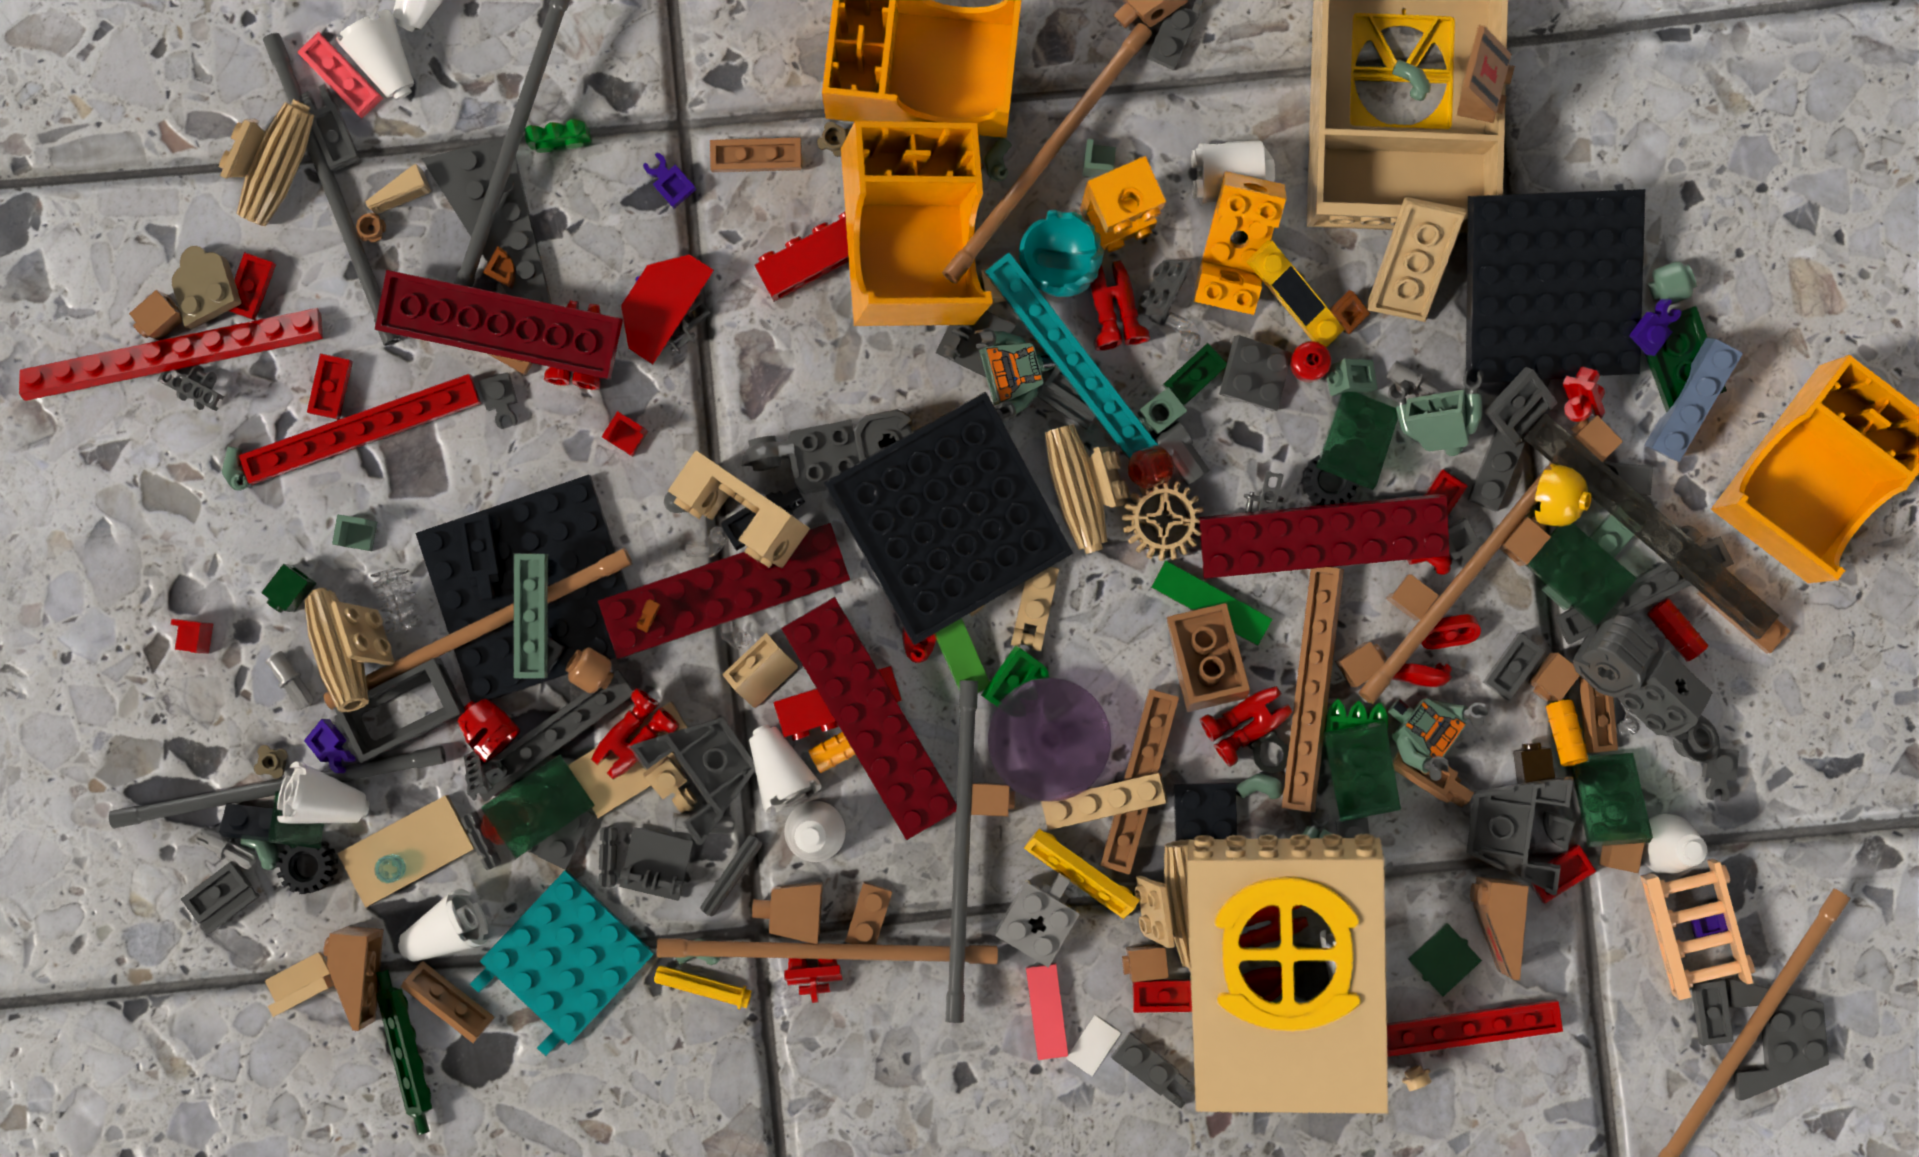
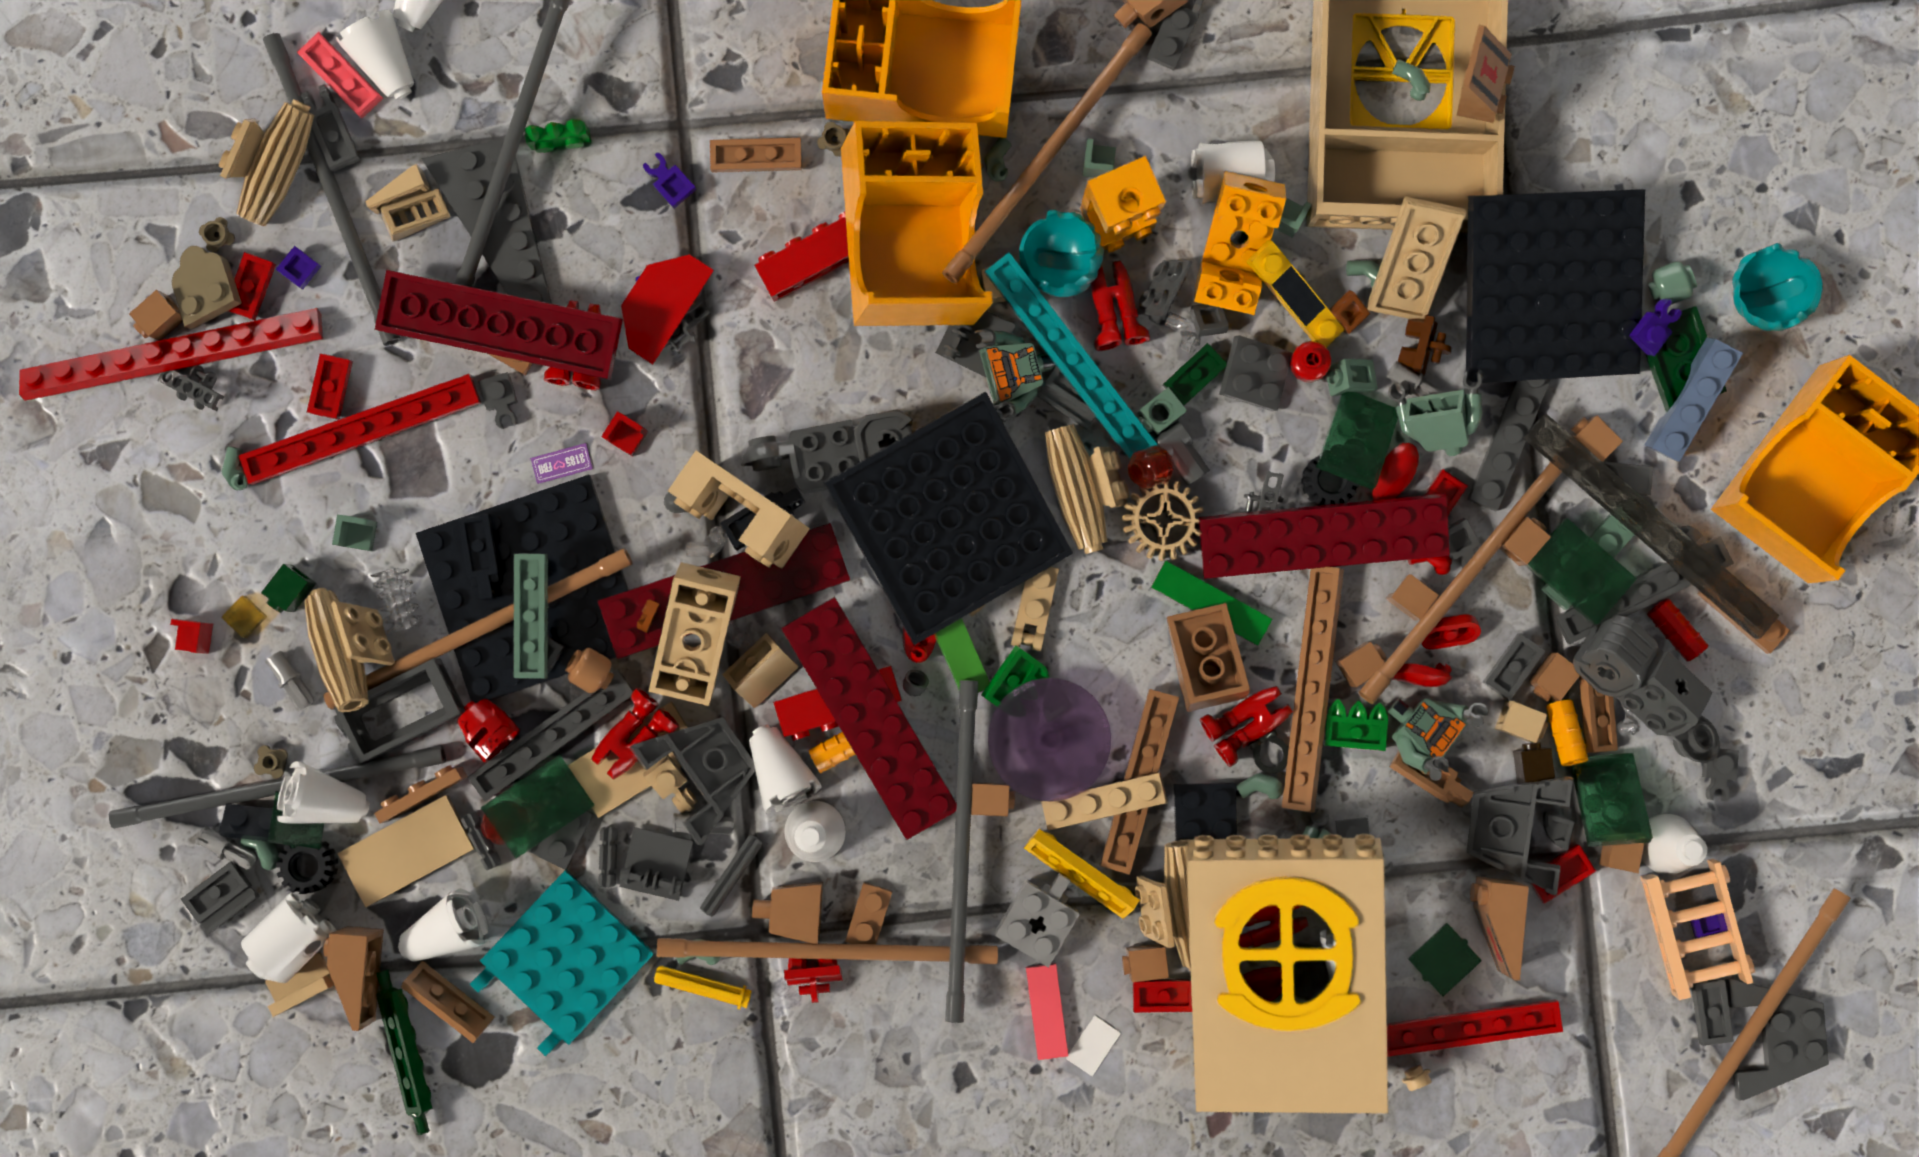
dark purple plate [304,719,356,773] -> none
medium nougat plate [356,213,386,243] -> none
clear light blue bush [374,854,406,883] -> none
dark grey piece [464,751,503,801] -> none
dark orange tile [483,246,516,289] -> none
dark grey hinge [1111,1032,1195,1109] -> none
clear green plate [1323,721,1401,822] -> none
dark grey plate [1484,367,1558,448] -> none
yellow cylinder [1535,464,1592,527] -> none
red hips [1563,367,1605,422] -> none
none -> dark tan plate [199,217,235,253]
none -> clear yellow tile [221,595,267,638]
none -> white cylinder [241,892,337,983]
none -> dark purple plate [276,246,322,290]
none -> medium nougat plate [374,765,468,824]
none -> tan slope [381,188,450,242]
none -> medium lavender sticker [531,443,593,484]
none -> tan plate [648,562,741,706]
none -> dark grey hinge [903,669,929,697]
none -> dark grey plate [1190,304,1229,337]
none -> sand green panel [1274,198,1312,238]
none -> sand green arm [1346,260,1380,288]
none -> red arm [1372,443,1419,500]
none -> reddish brown hips [1398,315,1453,376]
none -> tan brick [1494,701,1548,743]
none -> teal piece [1732,243,1823,331]

